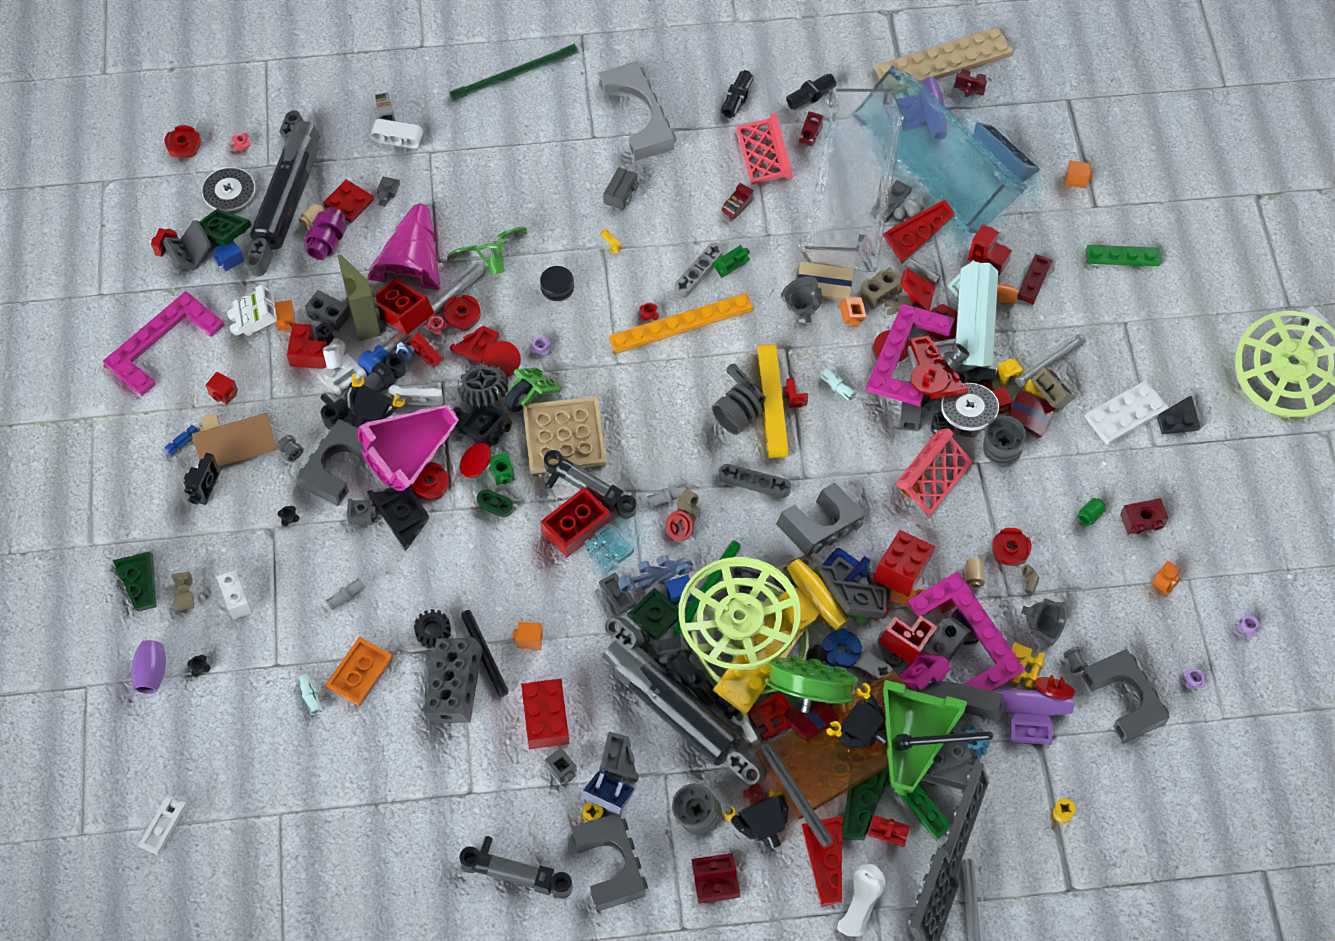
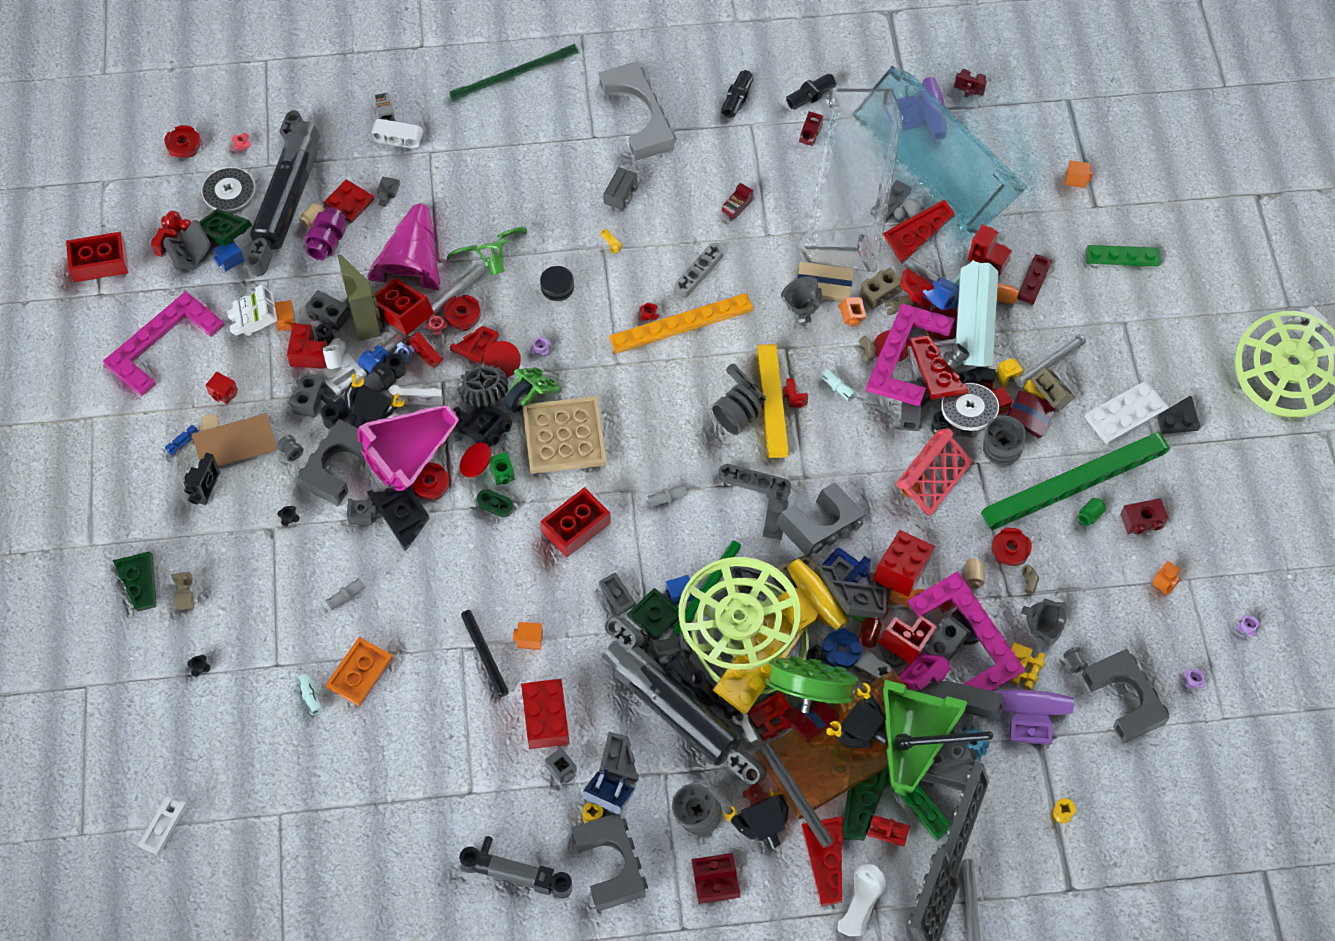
medium lavender piece [131,640,166,694] -> none
white brick [217,570,252,620] -> none
black tyre [414,609,451,649] -> none
dark grey brick [424,638,483,723] -> none
piece [544,450,636,519] -> none
clear light blue plate [584,523,634,571] -> none
sand blue plant [618,555,692,593] -> none
red gear [666,510,694,542] -> none
dark tan leg [677,490,702,523] -> none
green hinge [712,245,750,278] -> none
coral fence [736,113,793,185] -> none
tan plate [875,27,1013,95] -> none
piece [910,364,949,394] -> none
sand blue slope [972,122,1040,184] -> none
red piece [1034,675,1075,699] -> none
none -> red brick [66,231,129,282]
none -> red animal [161,210,191,233]
none -> dark grey brick [289,372,326,418]
none -> dark grey hinge [763,484,790,540]
none -> dark tan arm [859,336,876,361]
none -> clear red brick [859,617,882,648]
none -> blue piece [923,277,959,310]
none -> green beam [981,432,1171,530]

